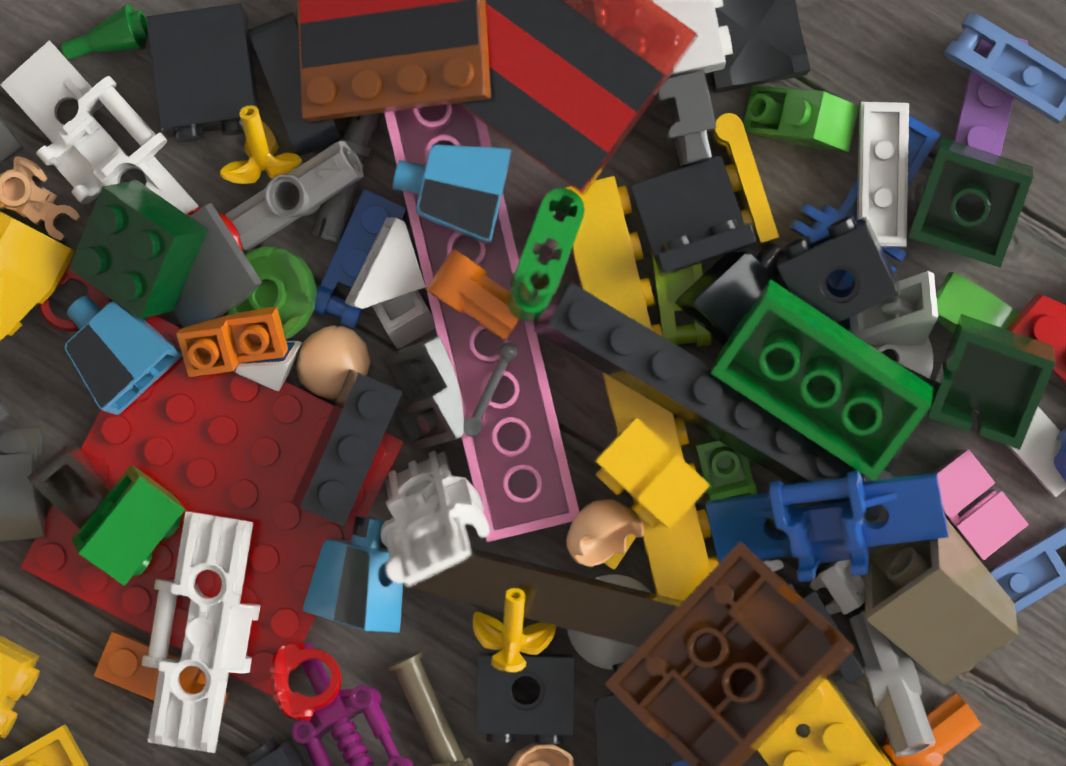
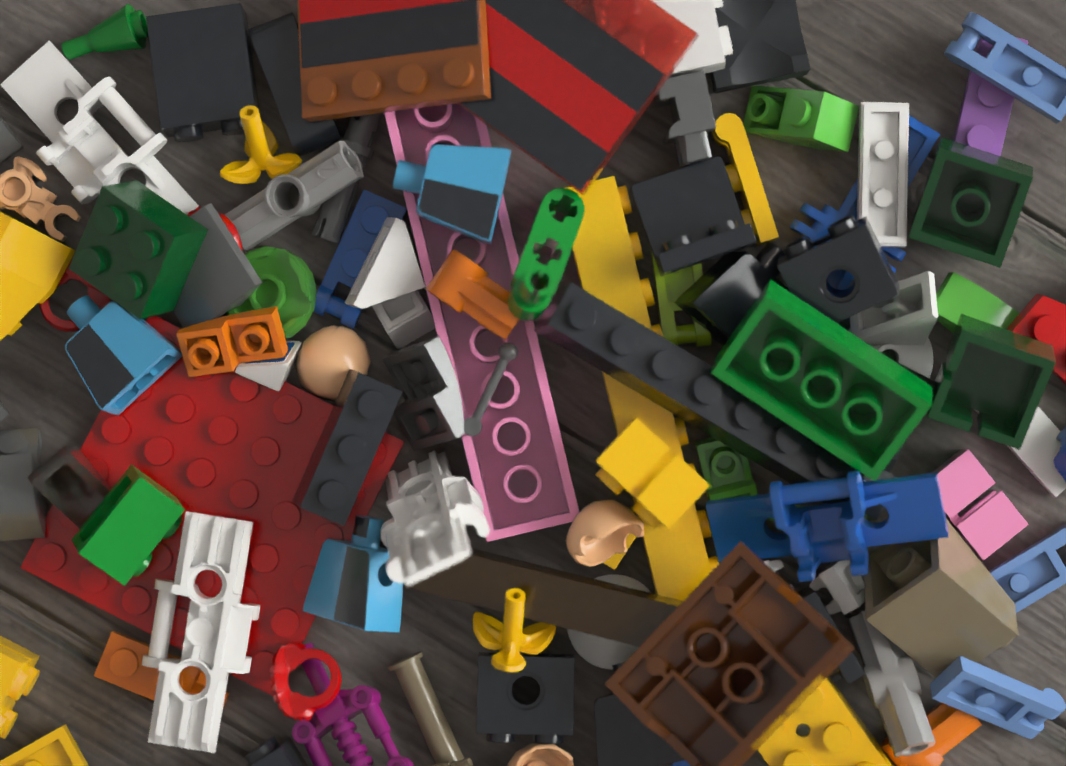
none -> medium blue plate [930,656,1066,739]

